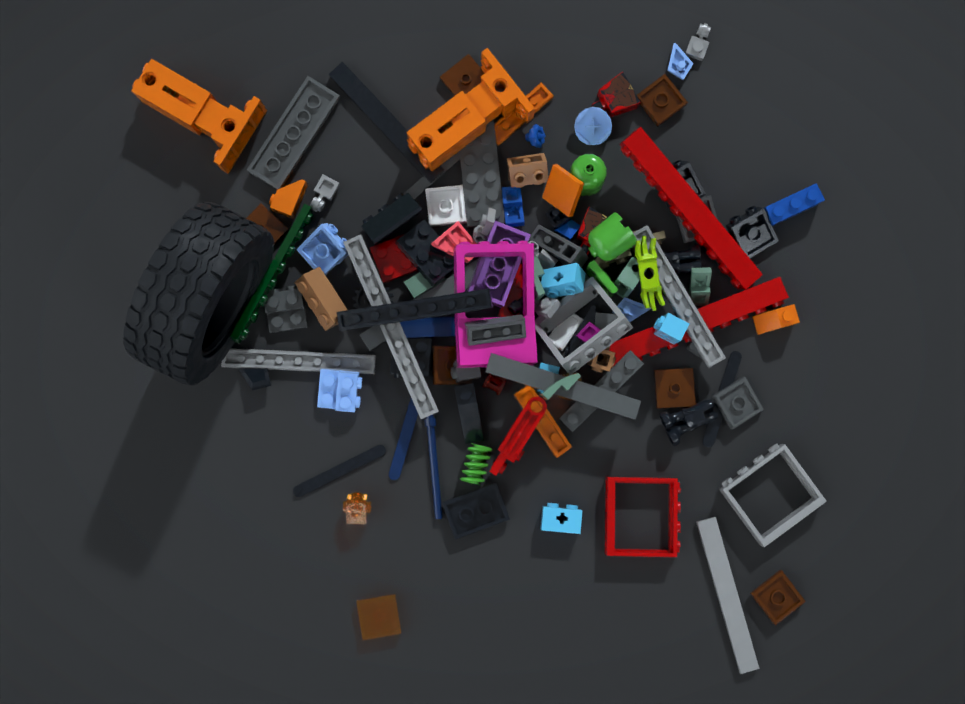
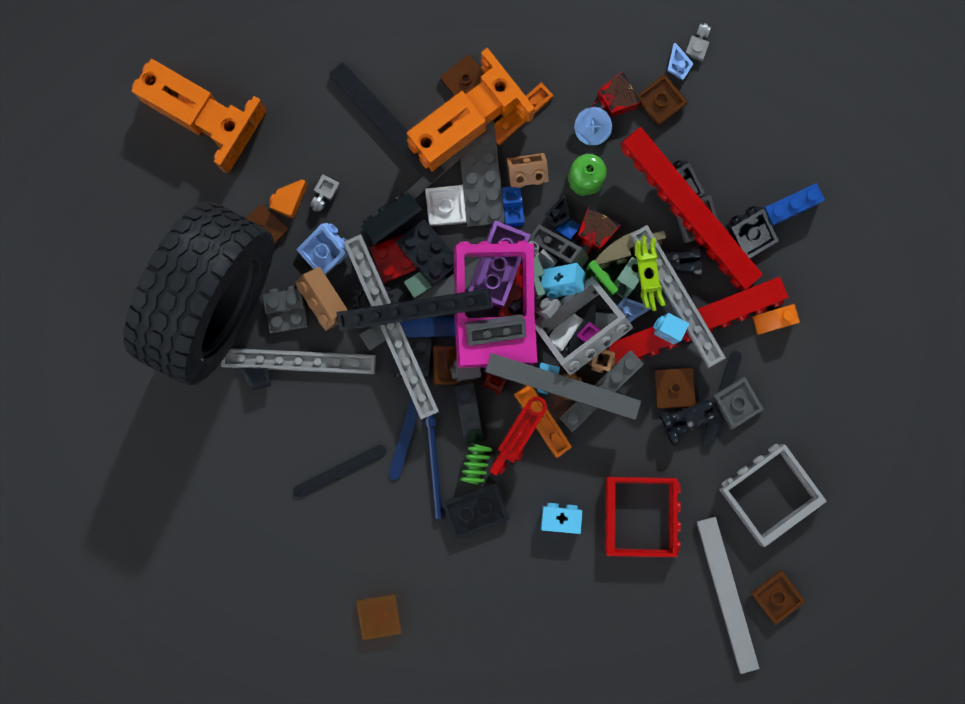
dark green plate [231,204,313,344] -> none
dark grey plate [247,76,340,190] -> none
light blue plate [317,368,362,412] -> none
clear orange brick [343,492,371,524] -> none
coral wing [431,221,477,263] -> none
light grey plate [473,208,496,243] -> none
blue piece [525,124,545,148] -> none
sand green slope [540,373,581,400] -> none
orange tile [542,164,584,217] -> none
bright green cylinder [588,212,637,261] -> none
sand green slope [689,268,712,306] -> none

